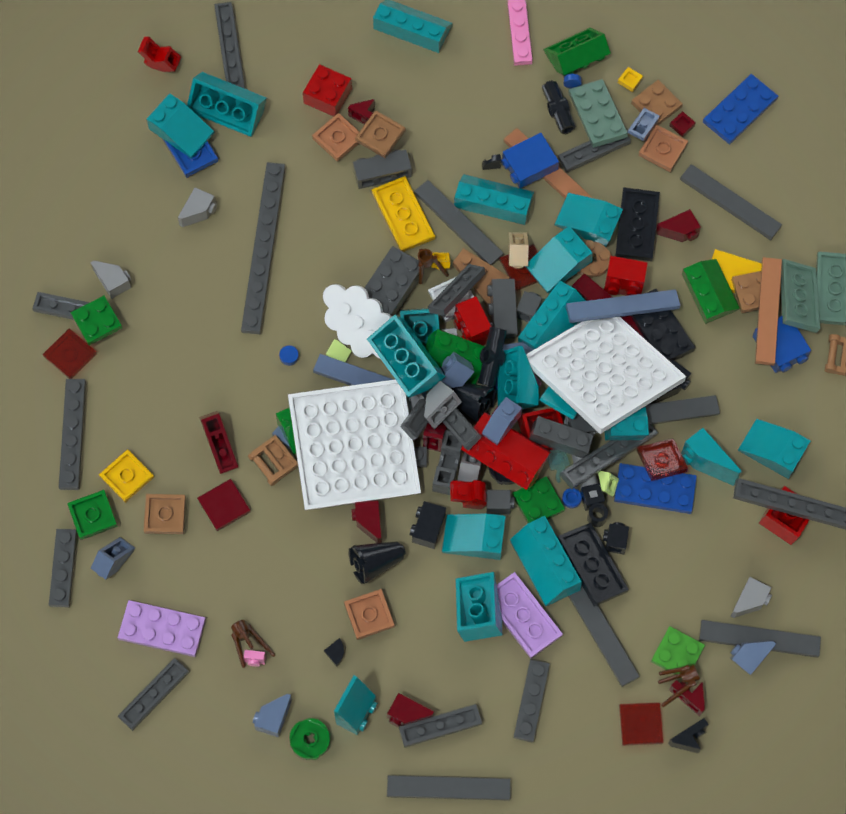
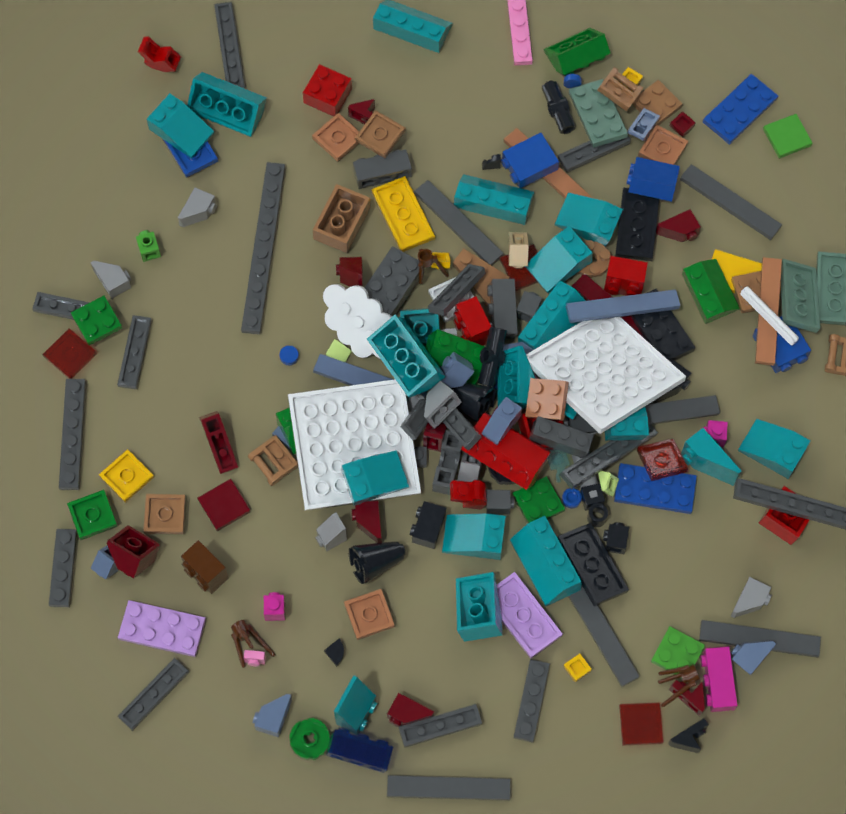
none -> dark red slope [106,525,161,579]
none -> dark grey tile [117,315,152,390]
none -> bright green brick [136,230,161,262]
none -> reddish brown brick [181,540,229,594]
none -> dark pink brick [264,592,285,621]
none -> medium nougat brick [313,184,371,253]
none -> light grey slope [315,512,347,551]
none -> clear blue brick [325,728,393,773]
none -> dark red slope [336,257,363,287]
none -> teal slope [341,450,409,506]
none -> nougat plate [525,378,569,421]
none -> yellow plate [563,653,592,682]
none -> medium nougat plate [598,67,643,111]
none -> blue brick [627,157,680,202]
none -> dark pink brick [700,647,737,712]
none -> dark pink brick [703,420,728,448]
none -> white axle [740,286,799,345]
none -> bright green tile [763,114,813,158]

